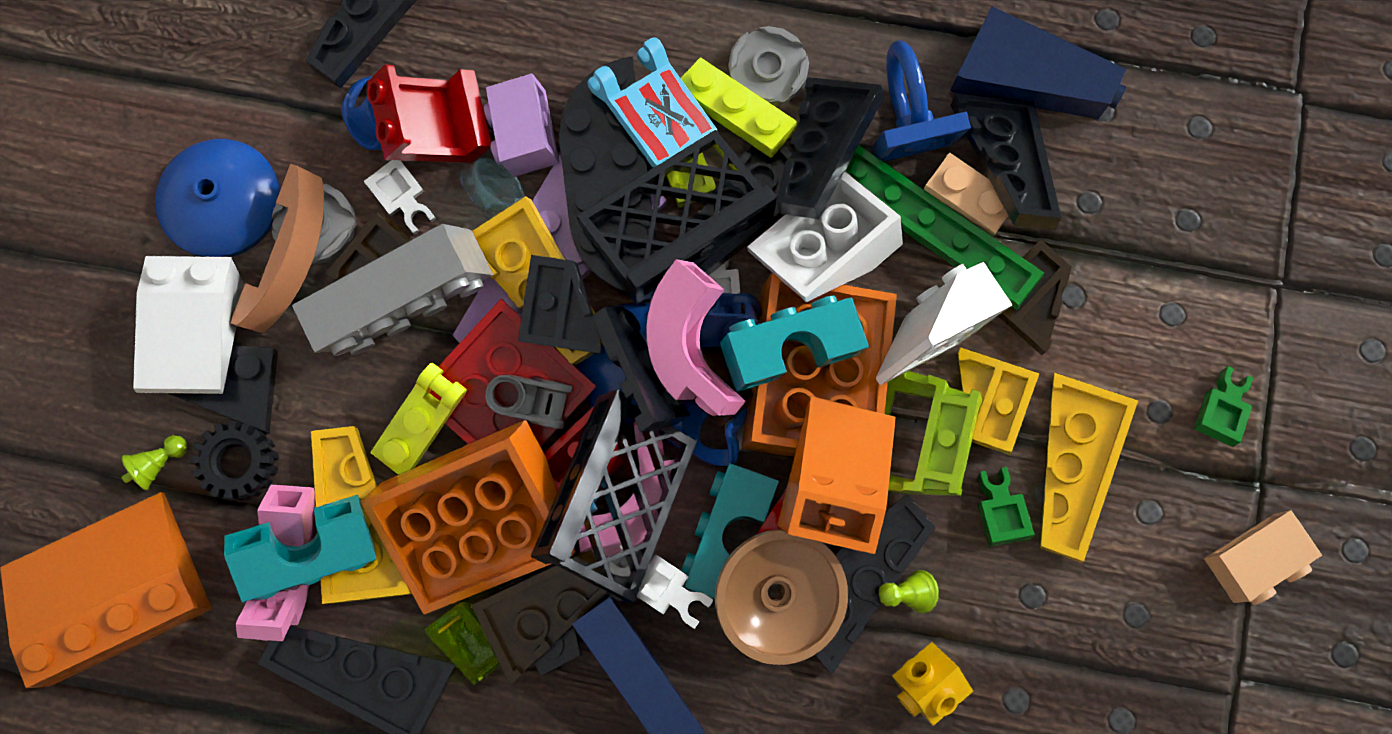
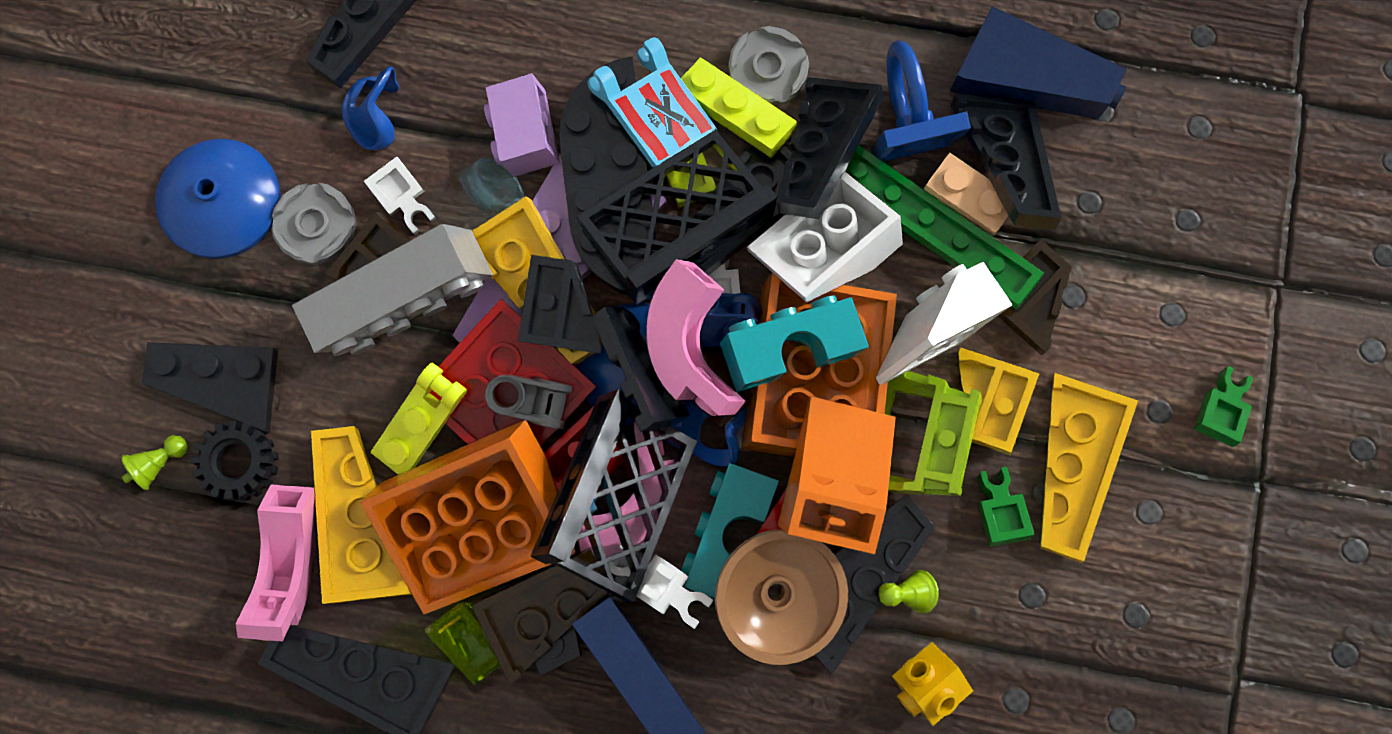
orange slope [0,492,212,688] -> none
white slope [133,256,245,394] -> none
teal arch [224,495,376,602] -> none
nougat slope [230,164,324,333] -> none
red panel [367,64,491,163] -> none
light nougat brick [1204,510,1322,605] -> none

